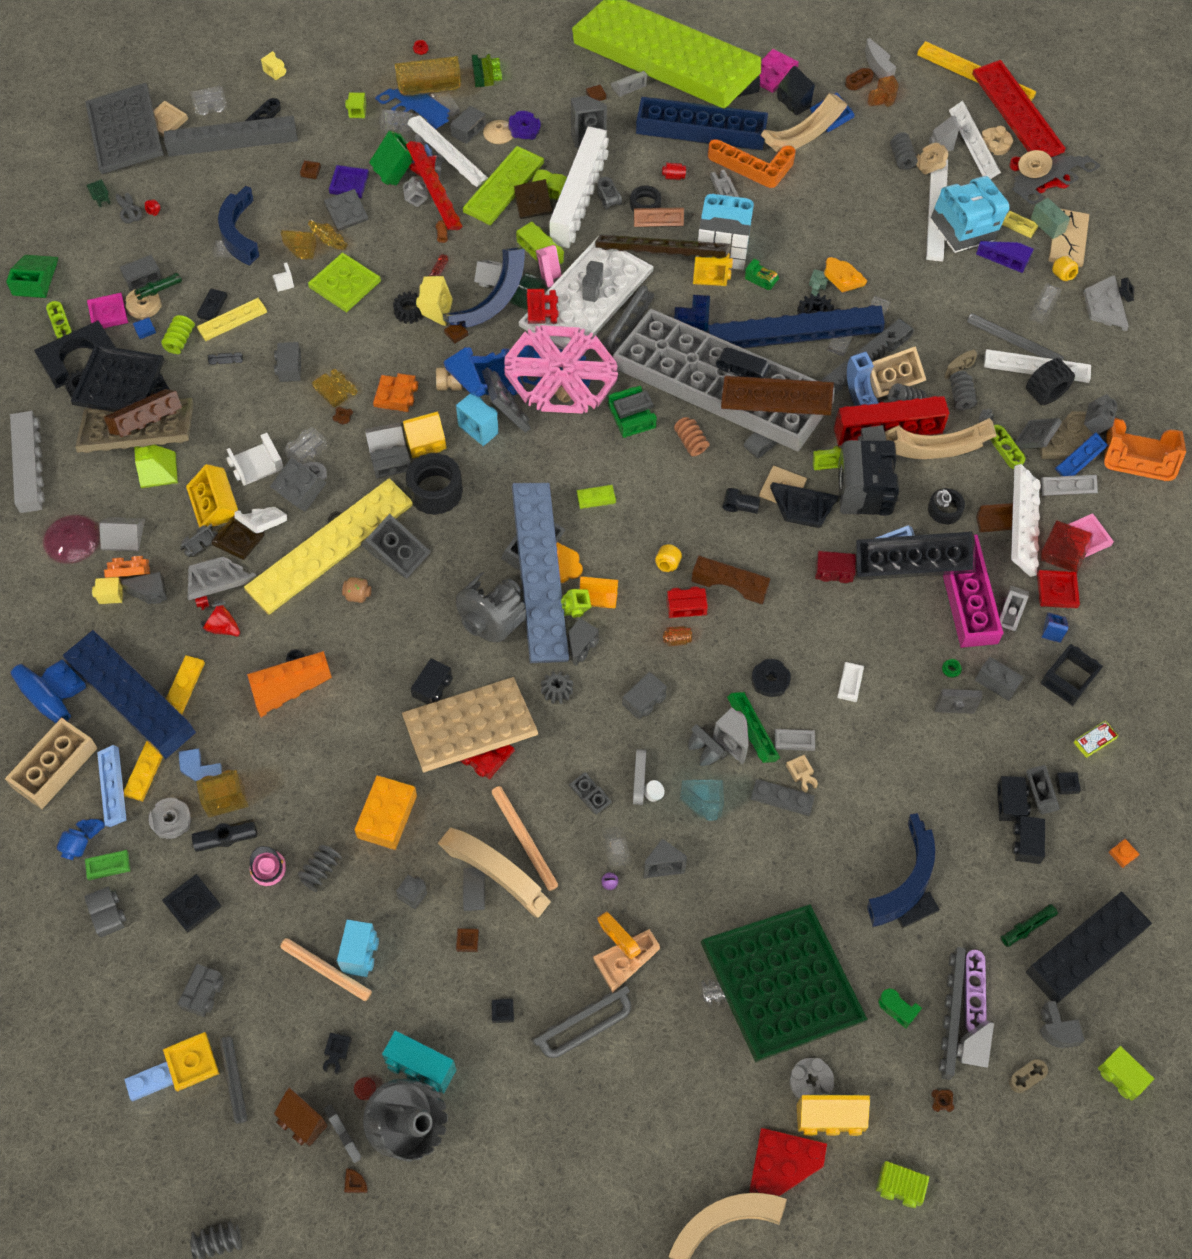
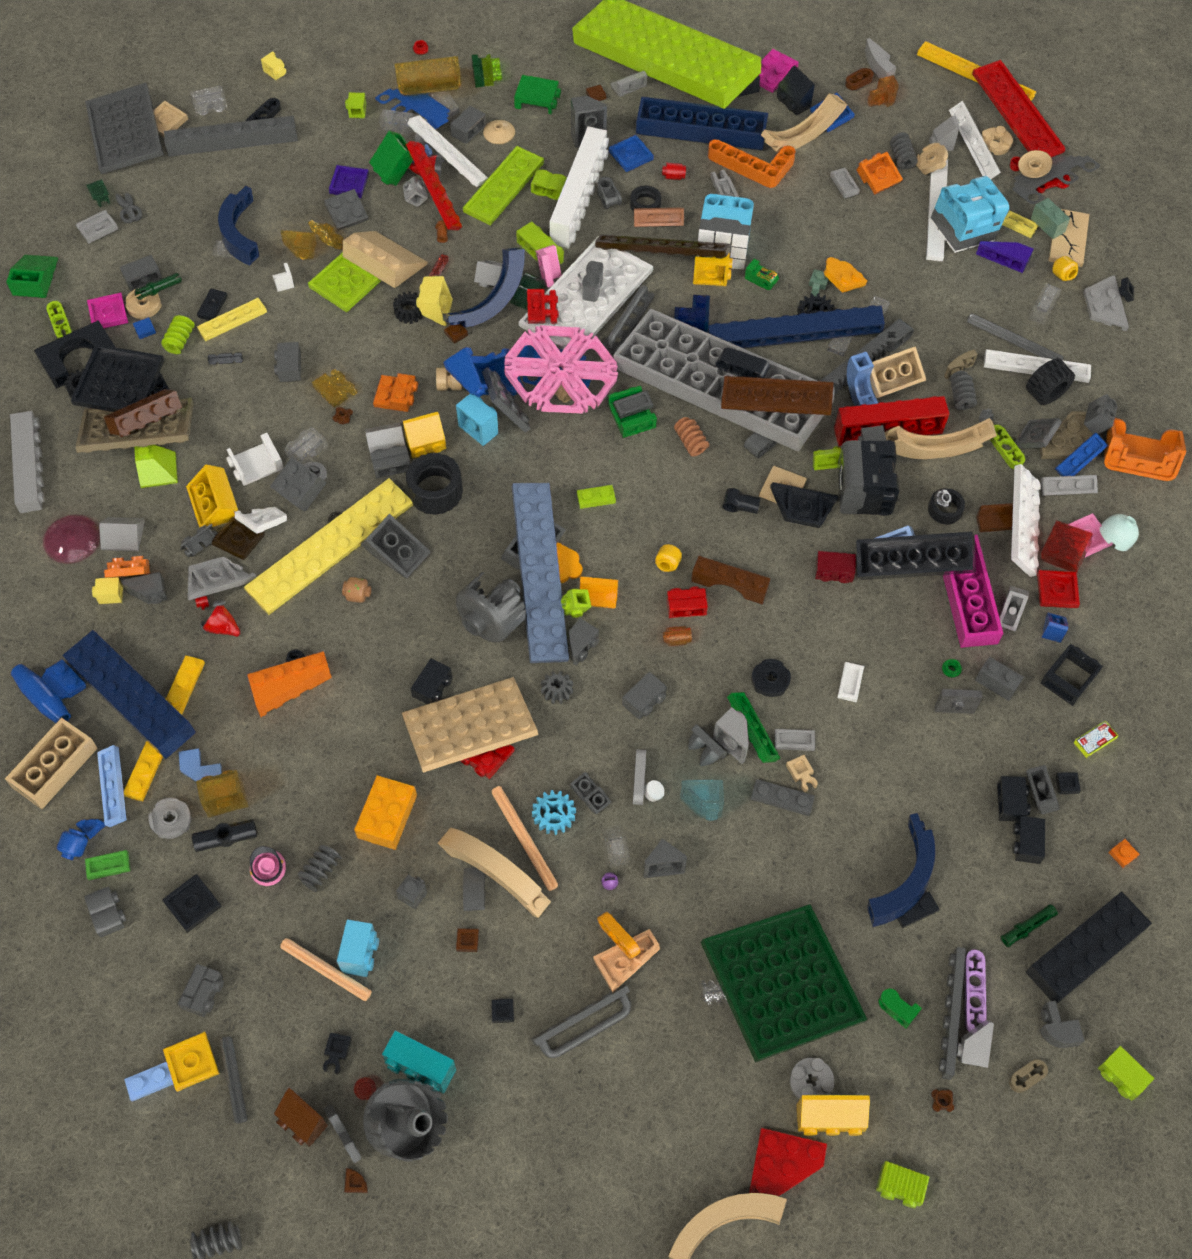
red plate [145,199,161,216] -> none
reddish brown plate [300,160,321,179] -> none
dark purple plate [508,111,541,140] -> none
dark brown plate [514,179,552,219] -> none
dark grey piece [888,383,927,402] -> none
none -> light grey plate [76,210,118,244]
none -> tan slope [343,231,427,288]
none -> green panel [514,75,561,115]
none -> medium azure gear [532,790,576,835]
none -> blue plate [609,135,654,172]
none -> light grey plate [830,168,860,199]
none -> orange plate [856,152,903,195]
none -> light aqua cylinder [1100,514,1139,551]

